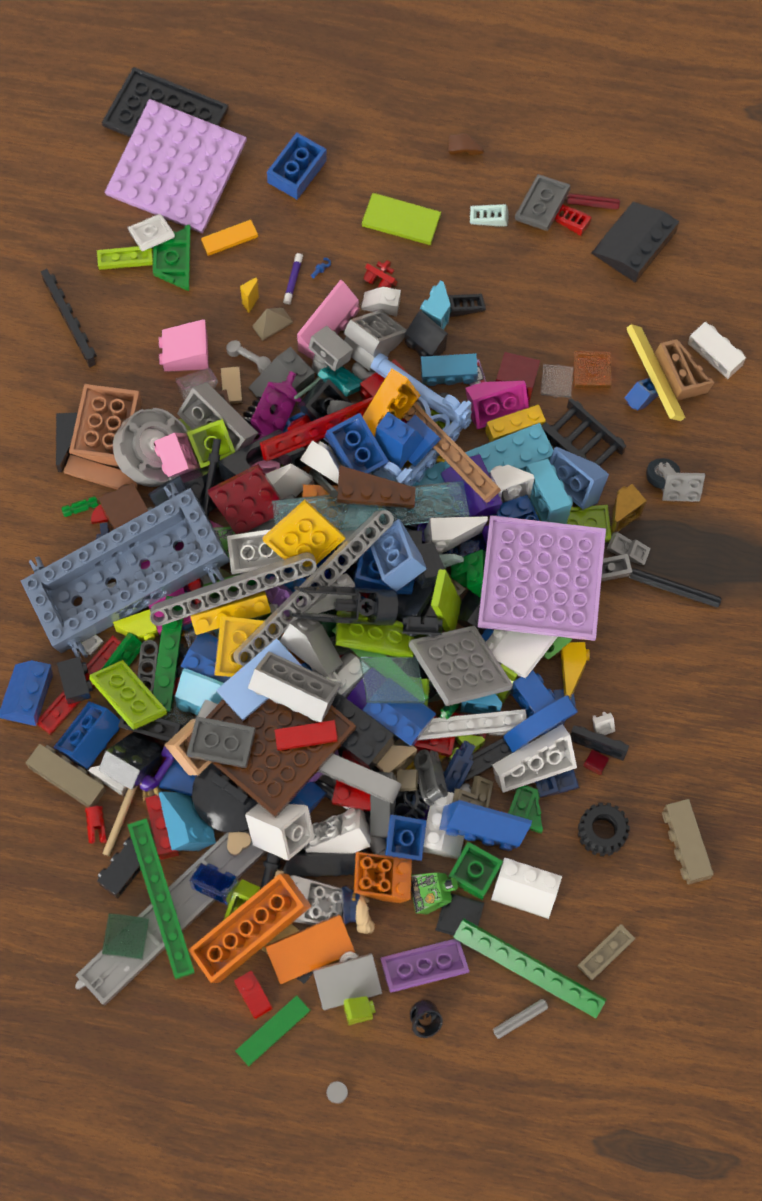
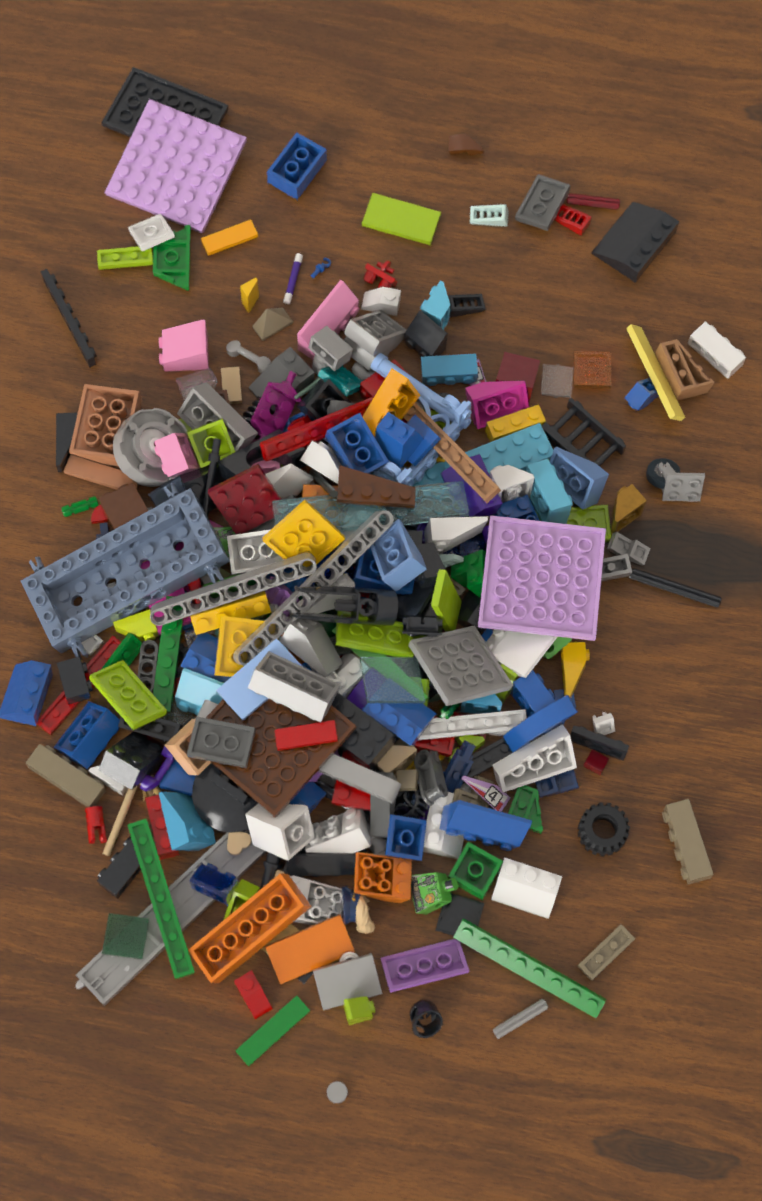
none -> sticker [462,776,510,812]

